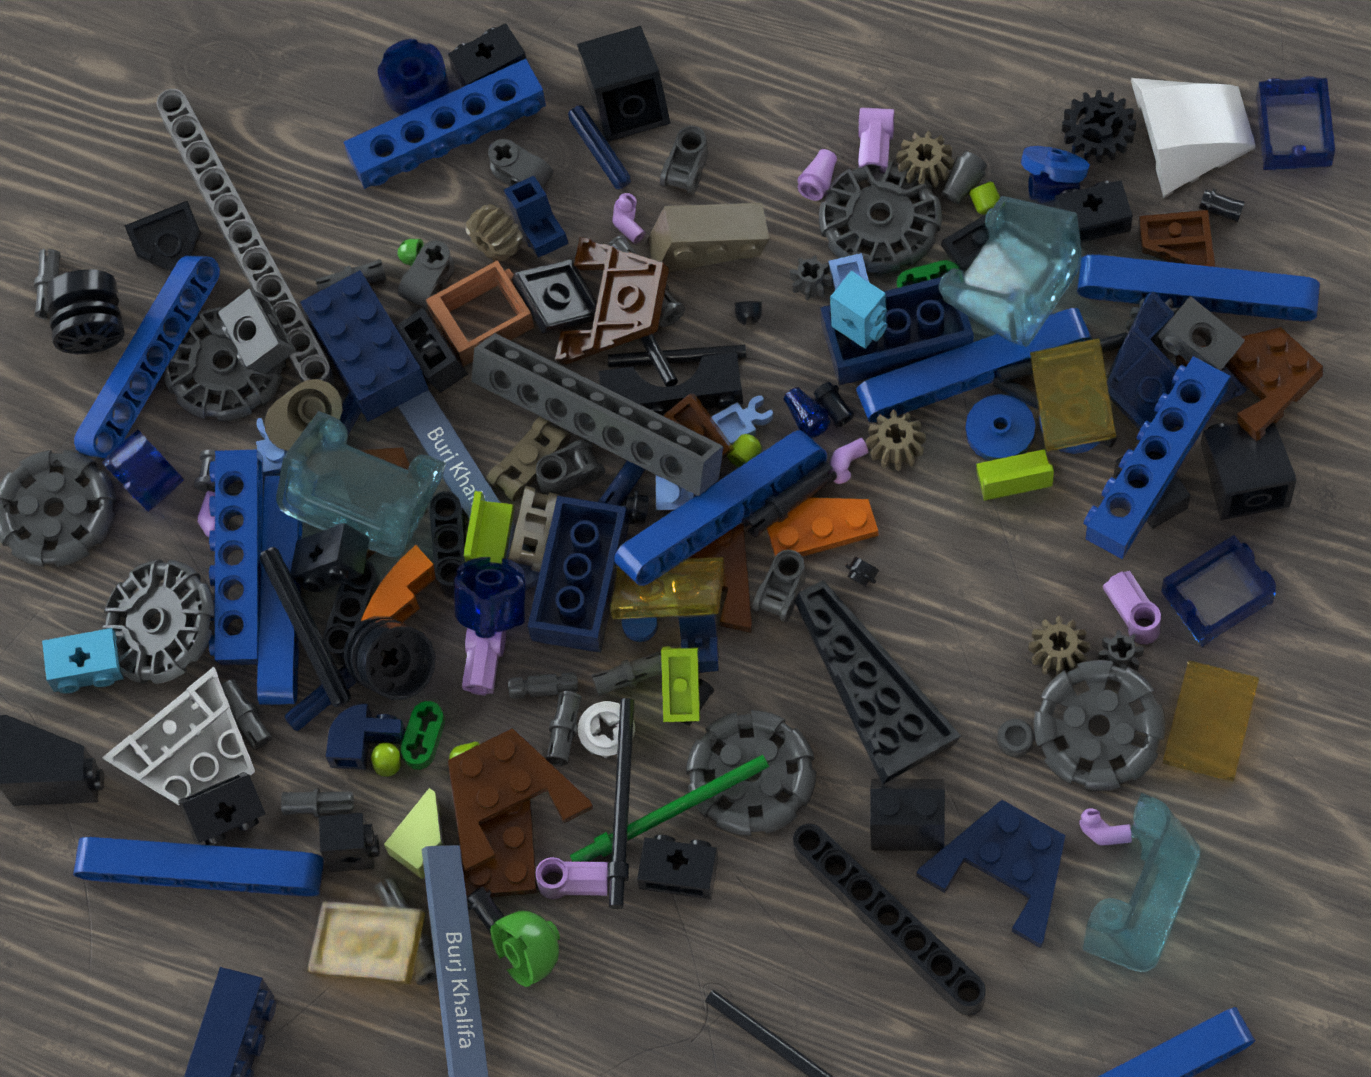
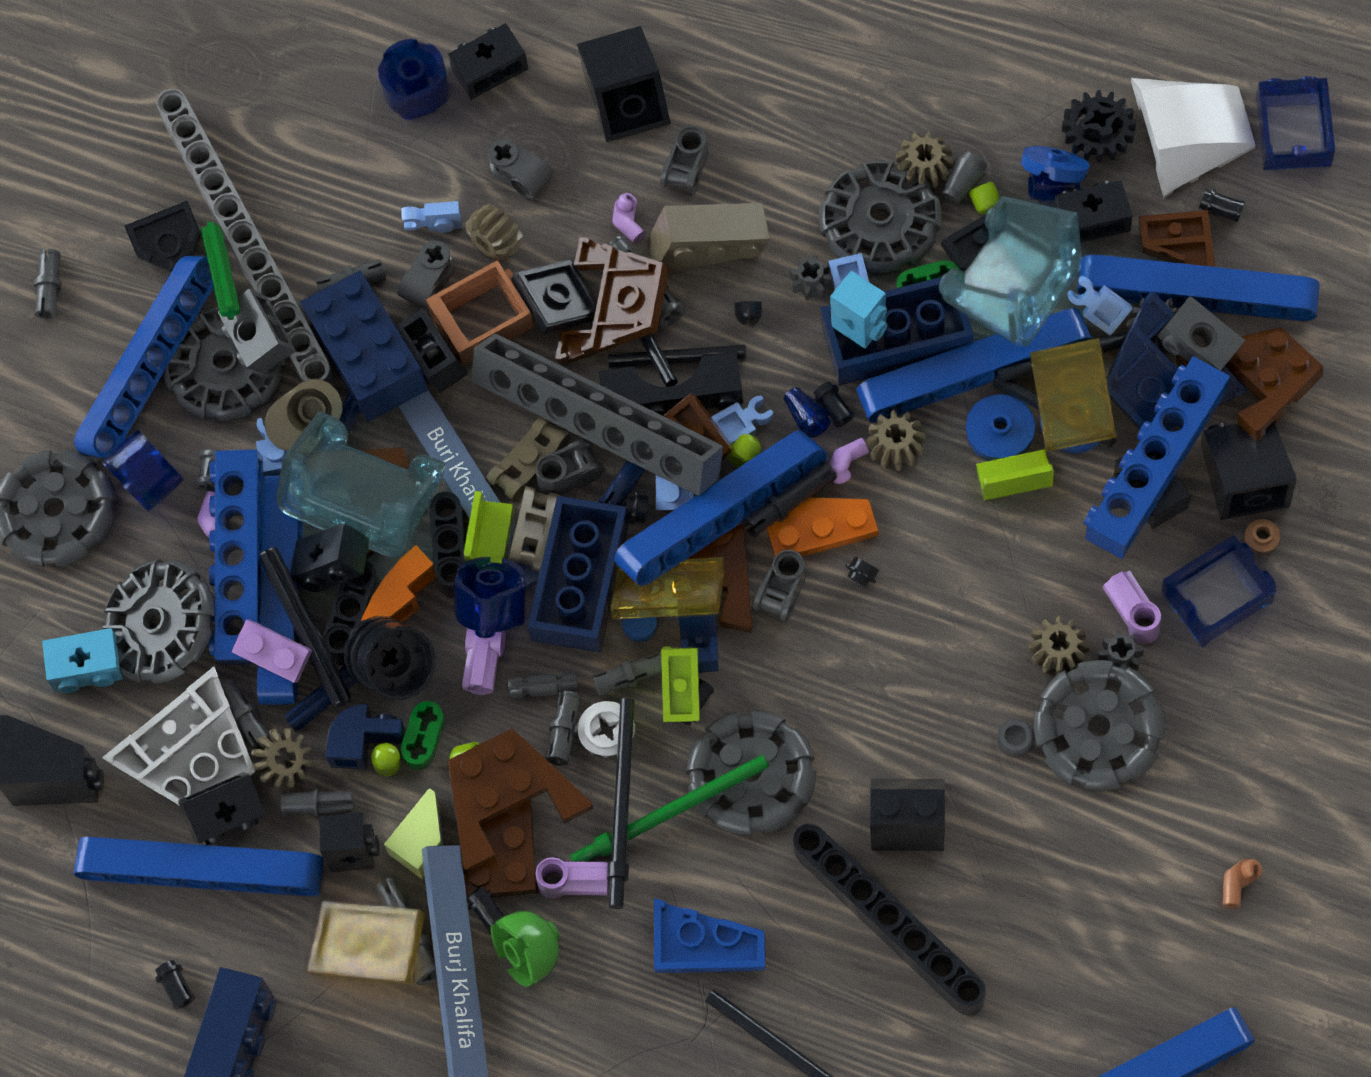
black wheel [44,269,125,355] -> none
blue brick [343,59,546,189] -> none
bright green hinge [397,239,424,266] -> none
dark blue brick [504,176,569,258] -> none
dark blue axle [568,105,631,190] -> none
black brick [637,835,718,900] -> none
black wing [794,580,961,785] -> none
lavender cone [798,149,837,201] -> none
lavender piece [858,108,894,173] -> none
dark blue wing [916,800,1066,948] -> none
lavender arm [1079,808,1132,846] -> none
clear light blue windscreen [1083,793,1201,972] -> none
clear yellow tile [1162,660,1259,781] -> none
none -> black pin [155,960,195,1010]
none -> green axle [201,221,240,320]
none -> lavender plate [232,620,312,683]
none -> dark tan gear [251,728,313,789]
none -> light blue plate [401,201,463,233]
none -> blue wing [654,898,765,973]
none -> light blue plate [1067,276,1132,336]
none -> nougat arm [1222,859,1262,909]
none -> medium nougat plate [1244,519,1281,554]

